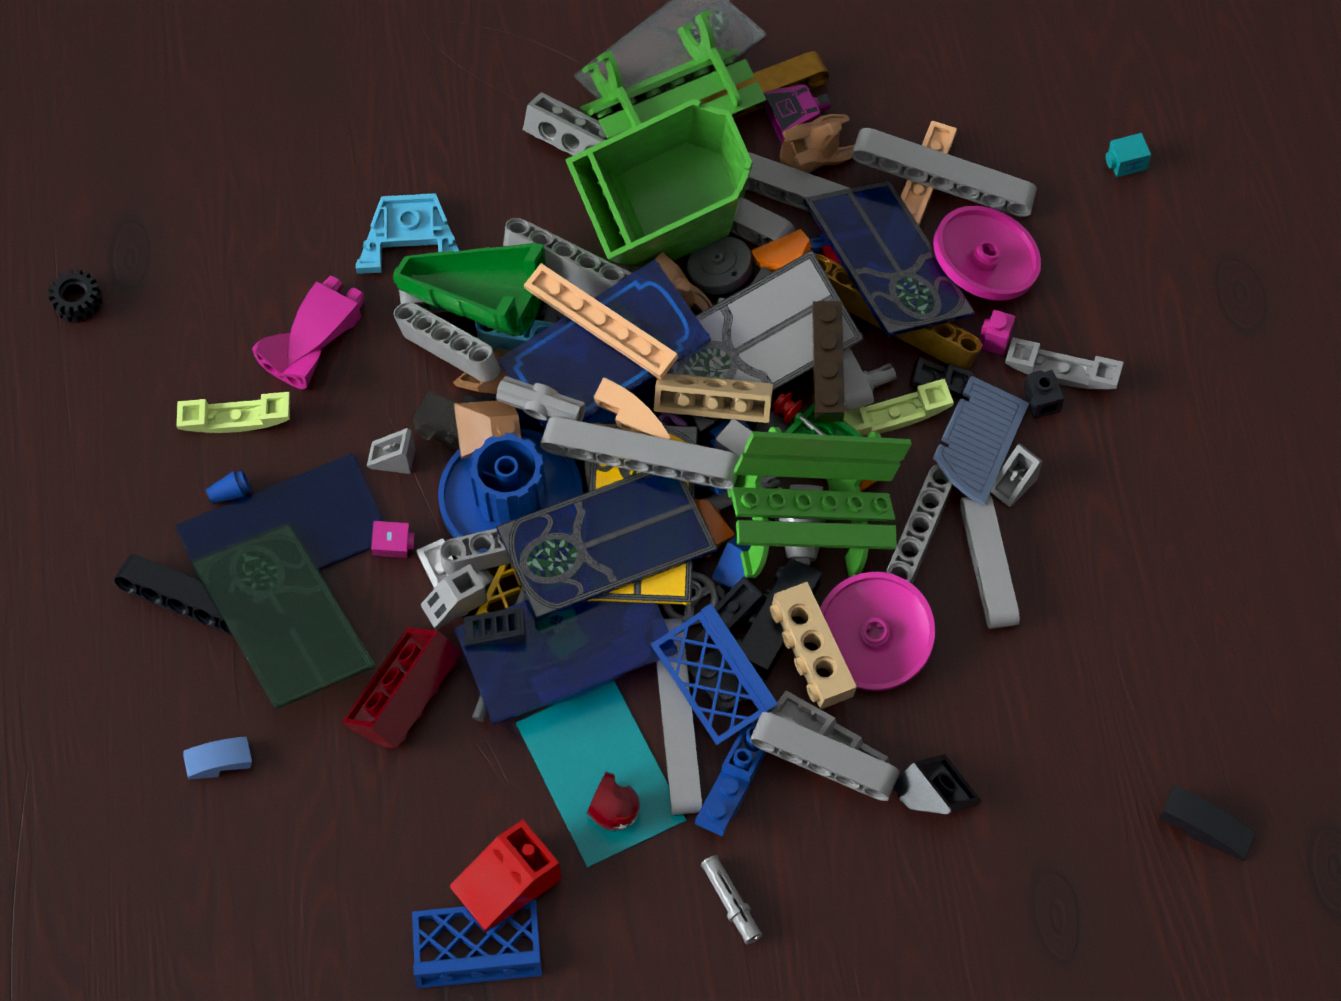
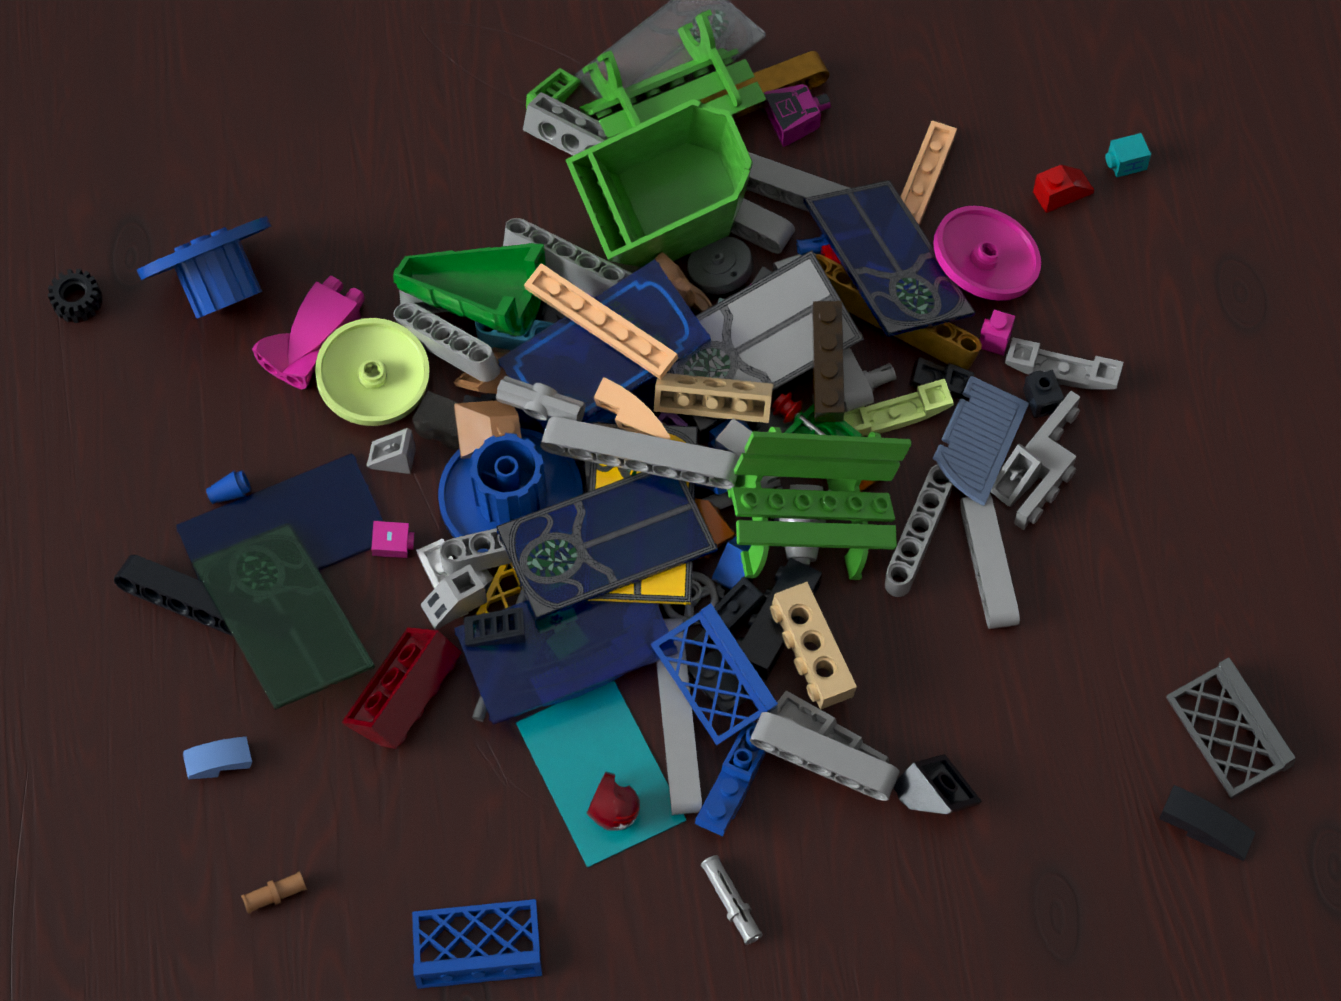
yellowish green slope [176,392,290,433] -> none
medium azure wing [356,193,459,274] -> none
red slope [450,819,562,932] -> none
orange slope [751,229,812,272] -> none
medium nougat piece [779,114,855,173] -> none
dark pink dish [820,572,935,691] -> none
light grey beam [852,128,1037,217] -> none
none -> blue piece [137,216,272,319]
none -> medium nougat pin [241,871,307,914]
none -> yellowish green dish [315,318,429,426]
none -> bright green slope [526,68,581,109]
none -> light grey bracket [1014,391,1080,530]
none -> red slope [1033,165,1094,213]
none -> dark grey fence [1166,657,1296,799]

